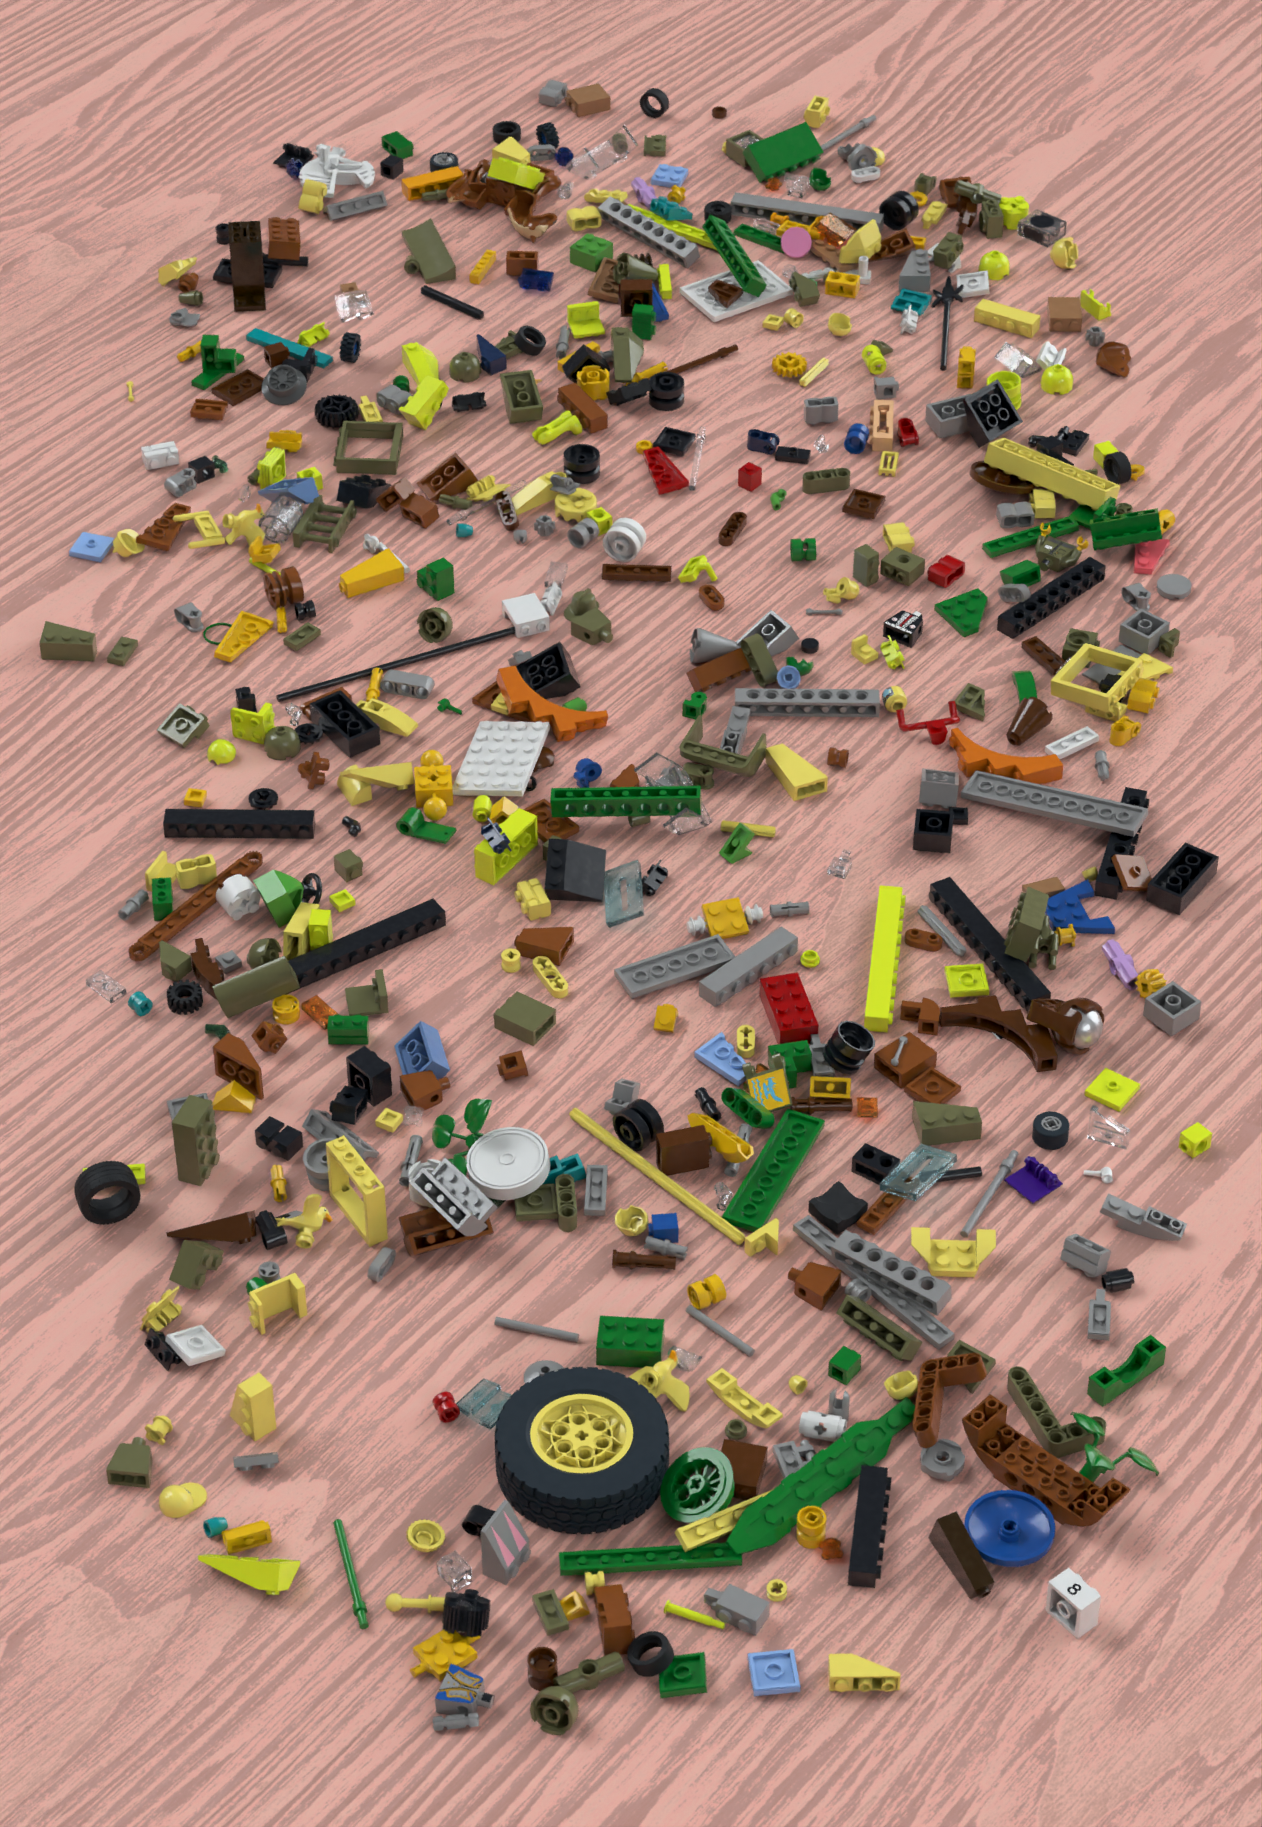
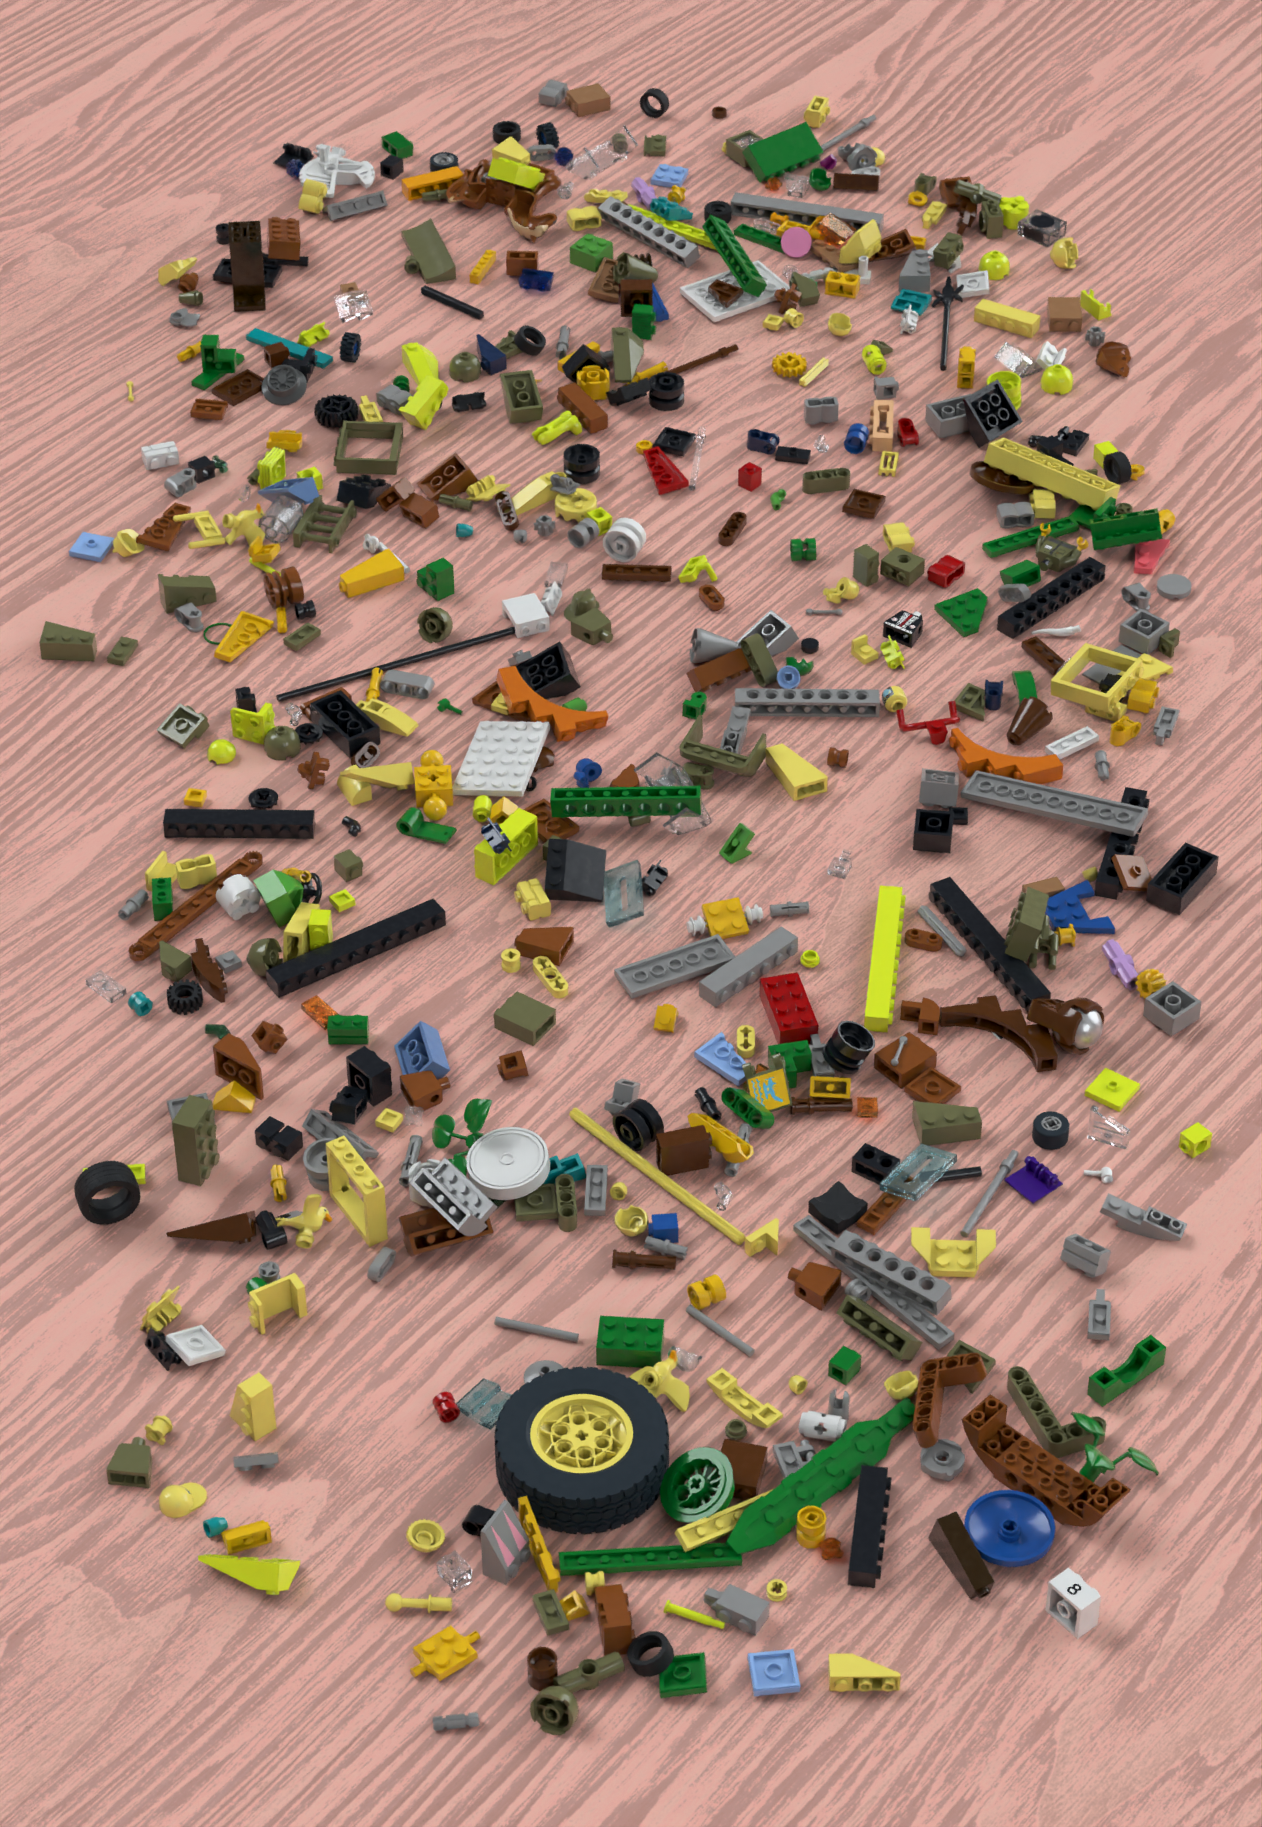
olive brick [169,1240,224,1290] -> none
olive brick [212,956,300,1018] -> none
yellow wheel [272,995,300,1025] -> none
green bar [333,1519,369,1629] -> none
olive bracket [345,969,389,1016] -> none
torso [435,1664,494,1716] -> none
black brick [442,1589,491,1638] -> none
clear bar [447,480,527,525] -> none
neon yellow bracket [567,301,605,338] -> none
neon yellow piece [657,264,672,299] -> none
light yellow axle [721,820,776,838] -> none
green plate [722,1108,825,1232] -> none
black wheel [879,191,919,231] -> none
neon yellow plate [944,964,989,998] -> none
olive brick [1062,628,1100,668] -> none
black brick [1101,1268,1134,1293] -> none
none -> olive wedge [158,574,217,614]
none -> yellow pin [281,867,311,883]
none -> plate [351,742,380,768]
none -> yellow wing [518,1496,561,1593]
none -> light yellow hinge [610,1182,627,1200]
none -> dark orange hips [774,283,802,314]
none -> magenta plate [820,154,837,170]
none -> reddish brown plate [833,173,879,191]
none -> dark blue piece [985,679,1003,711]
none -> white animal [1031,625,1081,637]
none -> light grey hinge [1153,706,1180,745]

